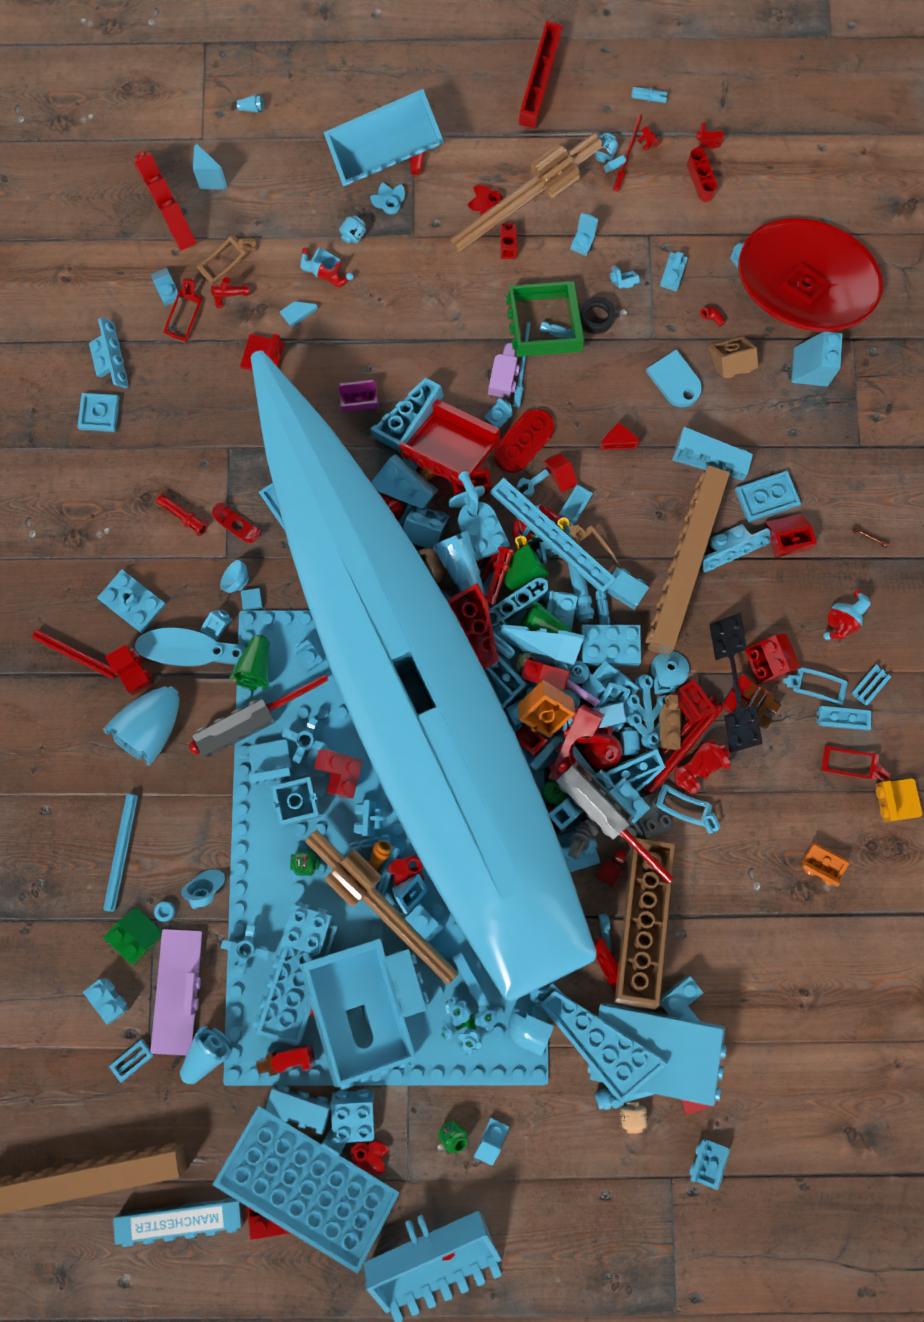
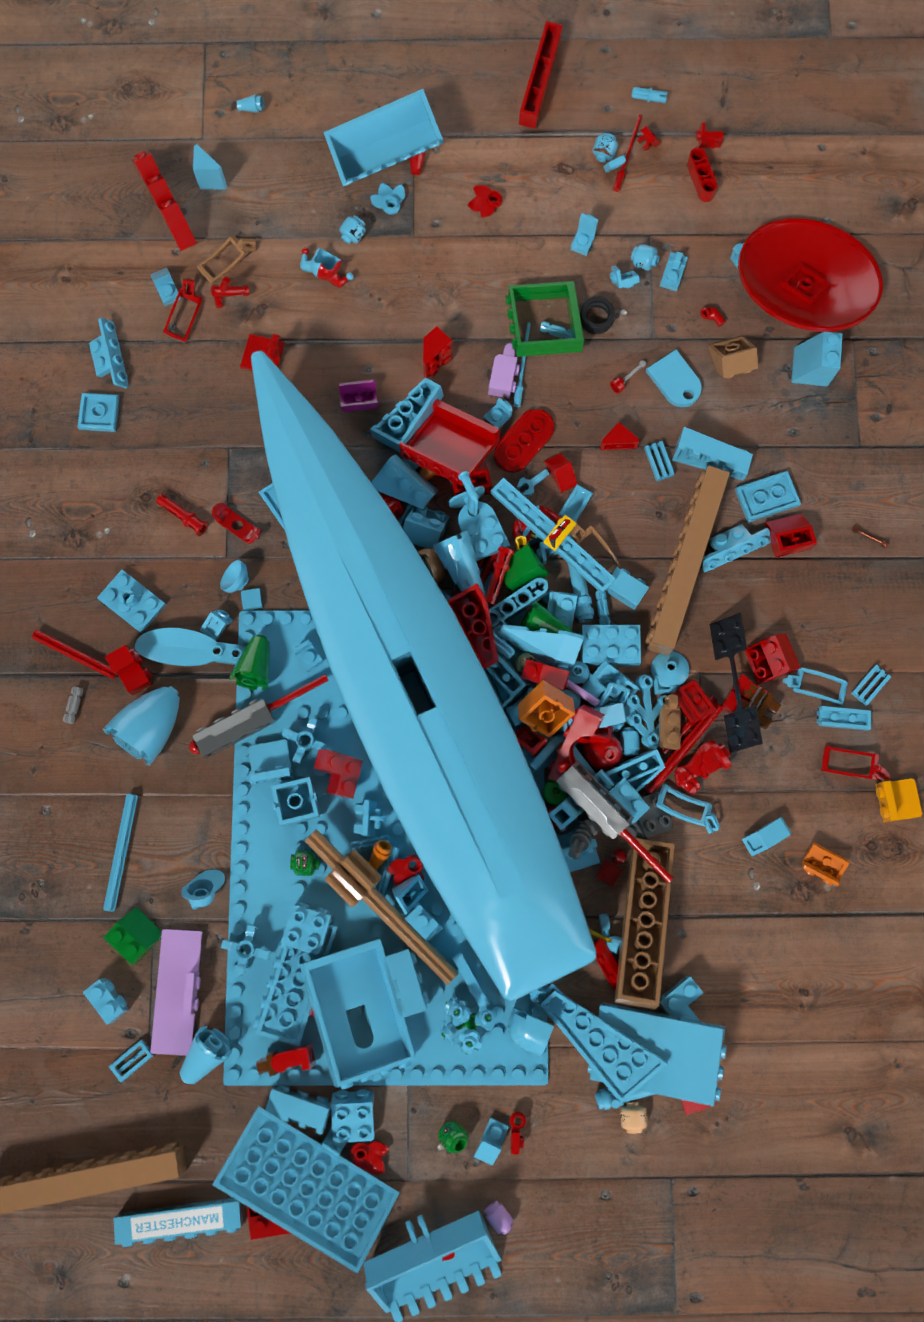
medium azure tile [154,902,176,922] -> none
medium azure tile [280,302,318,328] -> none
medium nougat axle [450,133,602,253] -> none
red leg [500,223,517,259] -> none
medium azure bracket [690,1139,731,1190] -> none
piece [823,589,871,640] -> none
none -> light grey axle [63,686,83,724]
none -> red slope [423,326,452,379]
none -> lavender brick [484,1200,514,1235]
none -> red plate [510,1111,526,1155]
none -> yellow sticker [543,515,577,551]
none -> medium azure hinge [589,929,621,954]
none -> red hinge [610,360,646,394]
none -> medium azure head [631,244,659,271]
none -> medium azure tile [644,441,675,482]
none -> medium azure slope [742,817,792,856]

